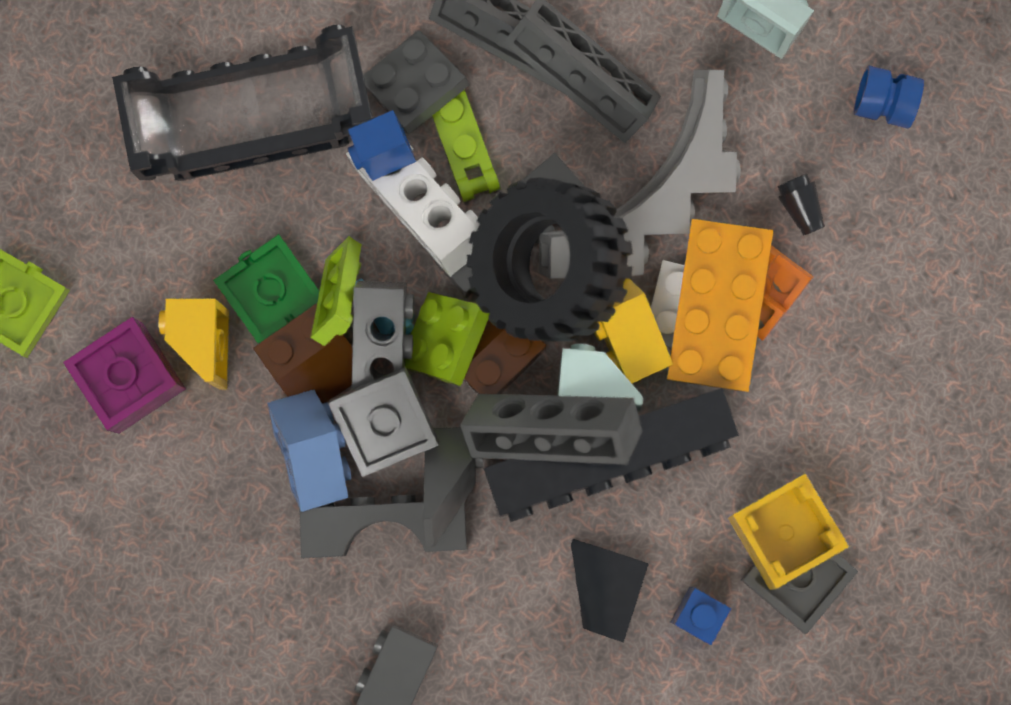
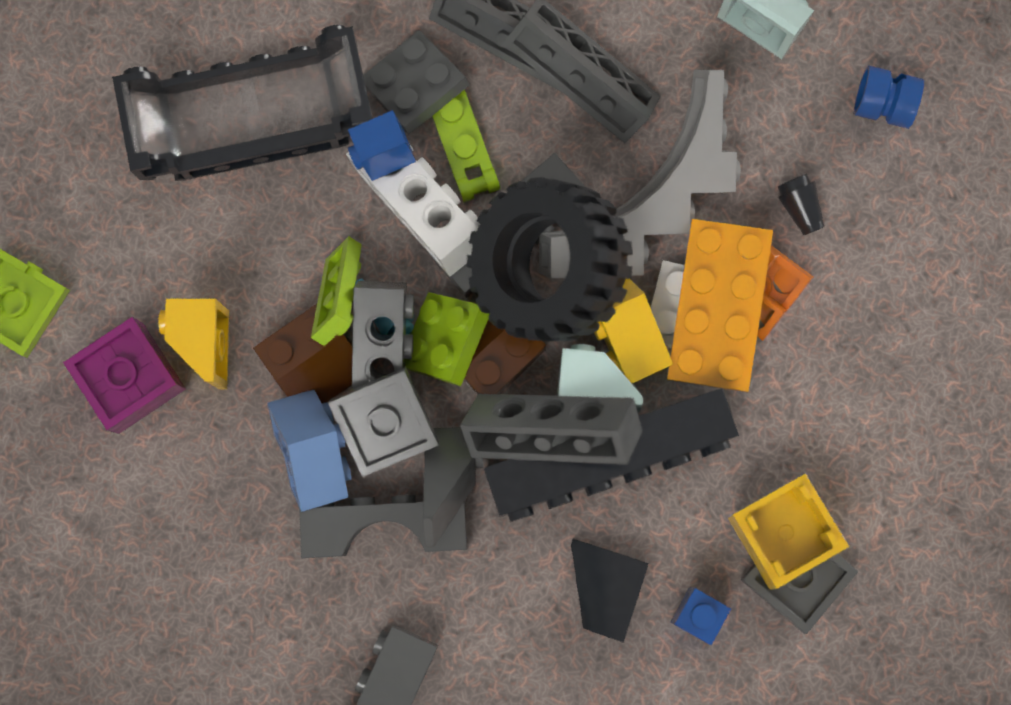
green plate [213,234,319,344] -> none

